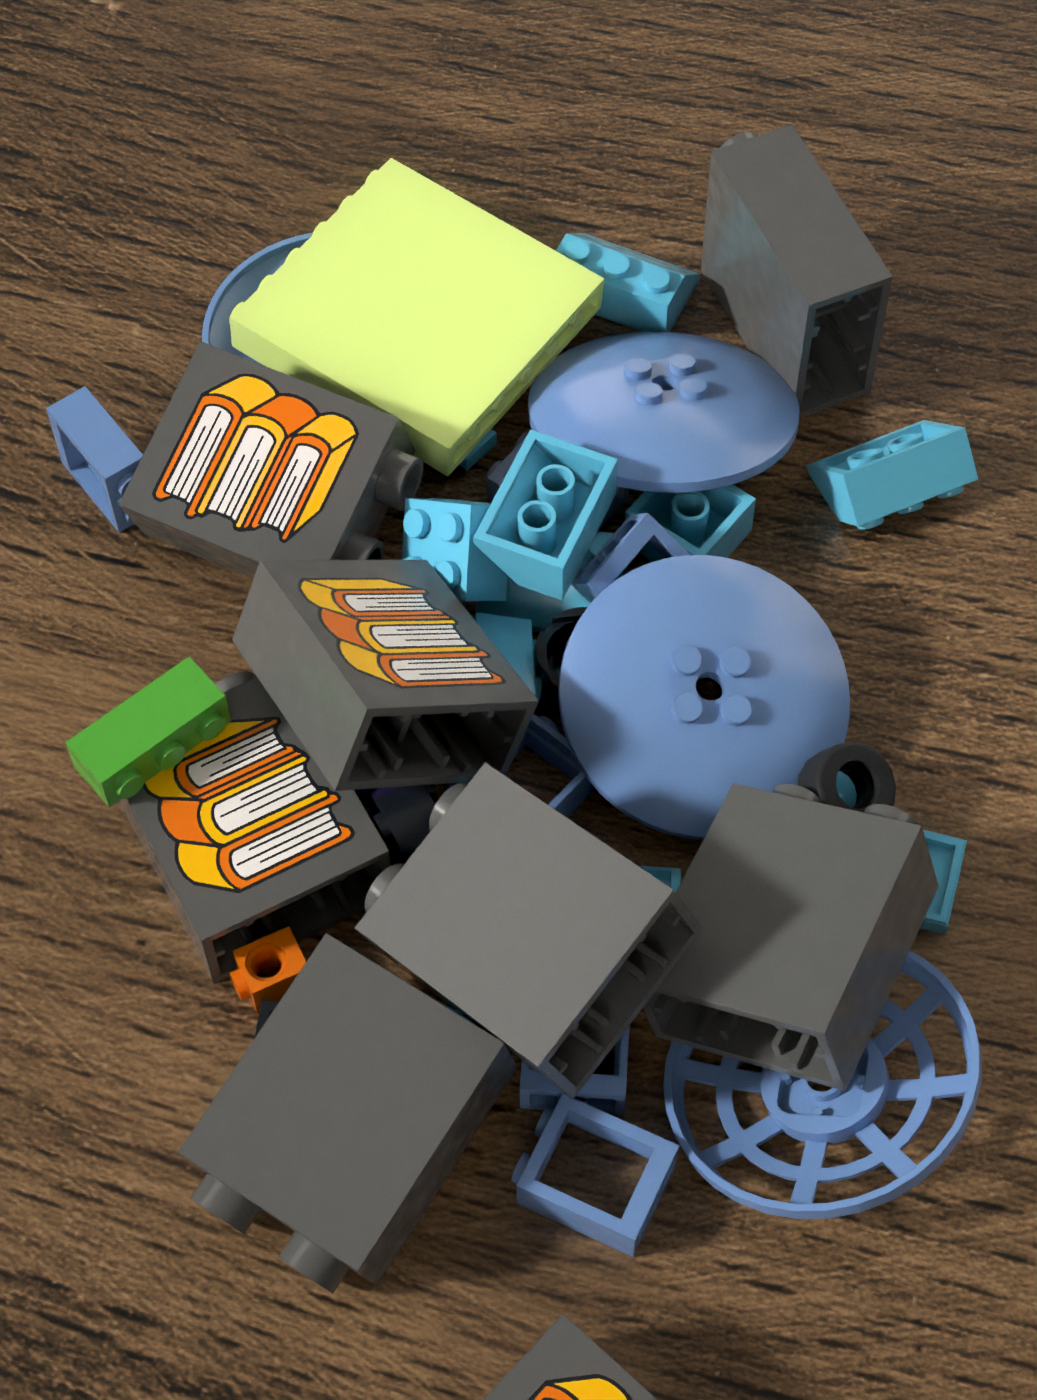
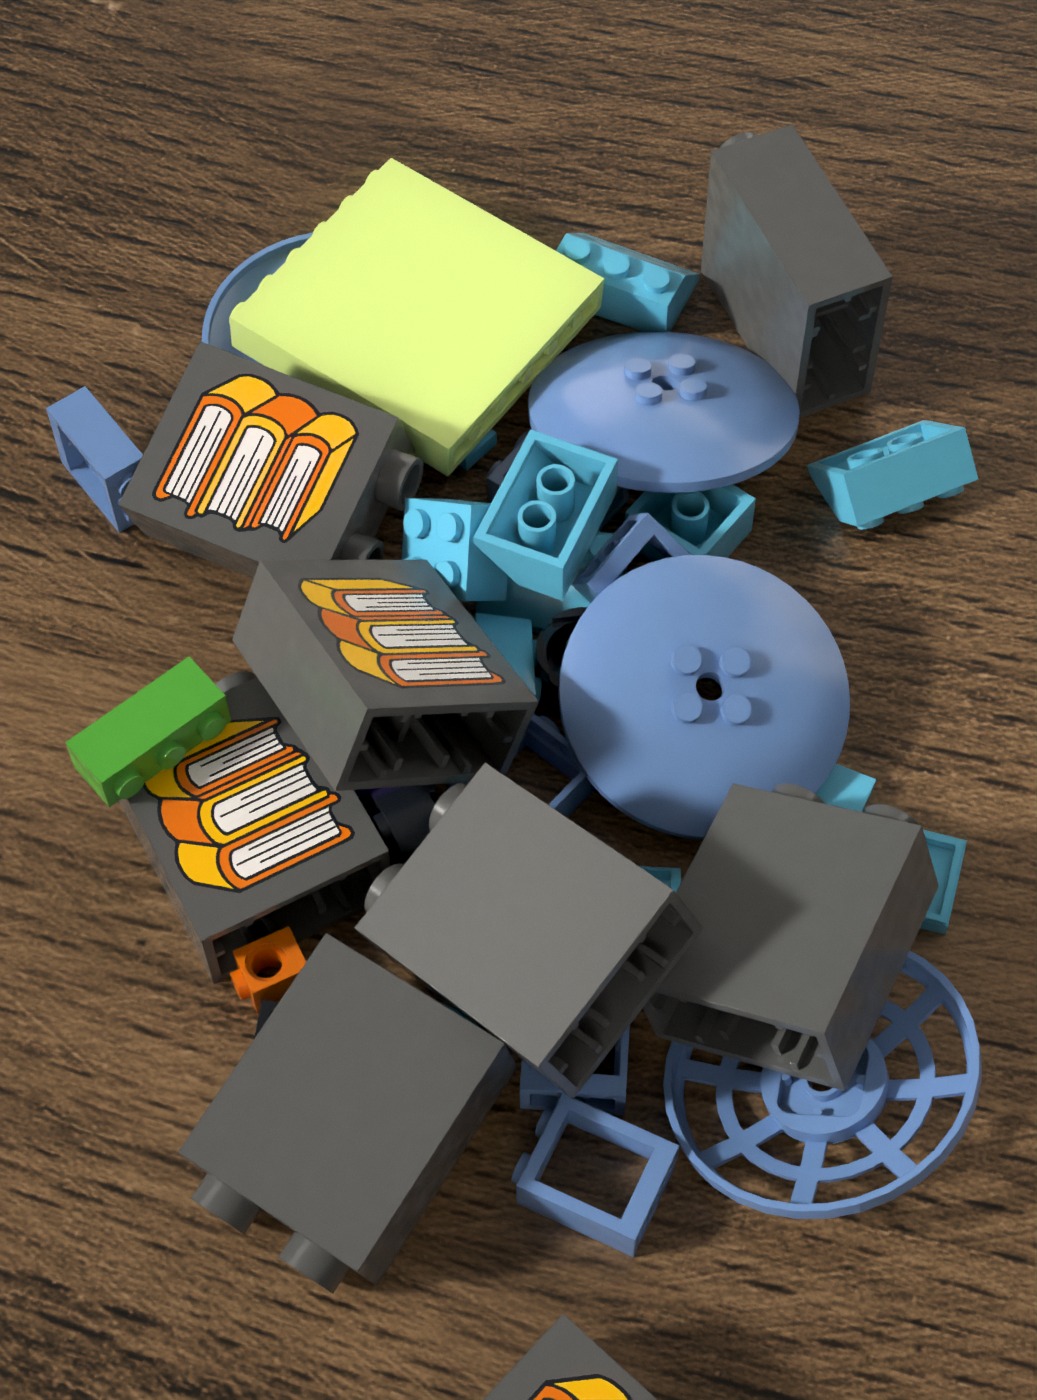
black tyre [797,741,896,812] -> none

